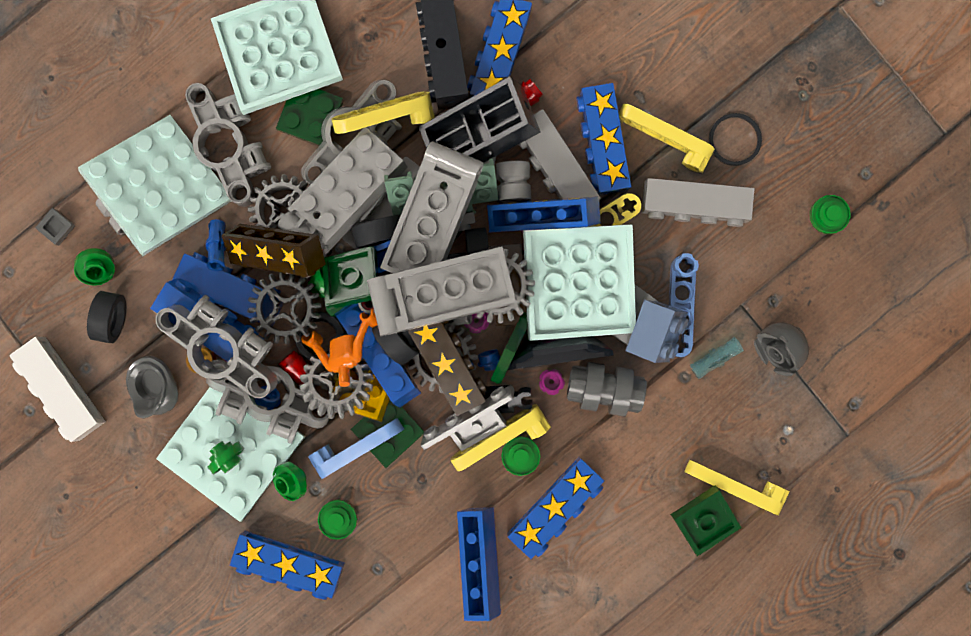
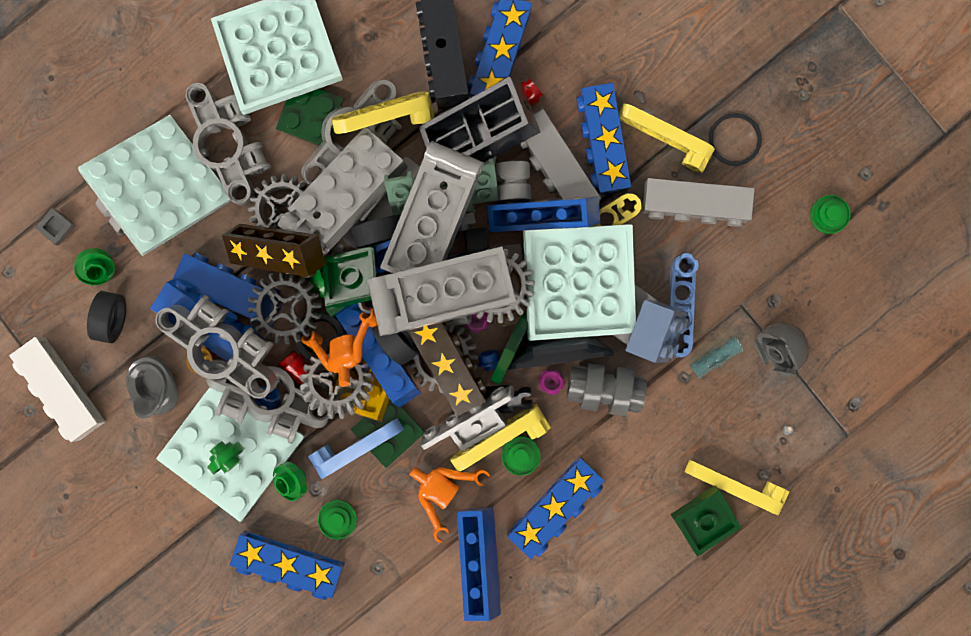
blue pin [206,219,226,271] -> none
none -> orange piece [409,466,490,543]

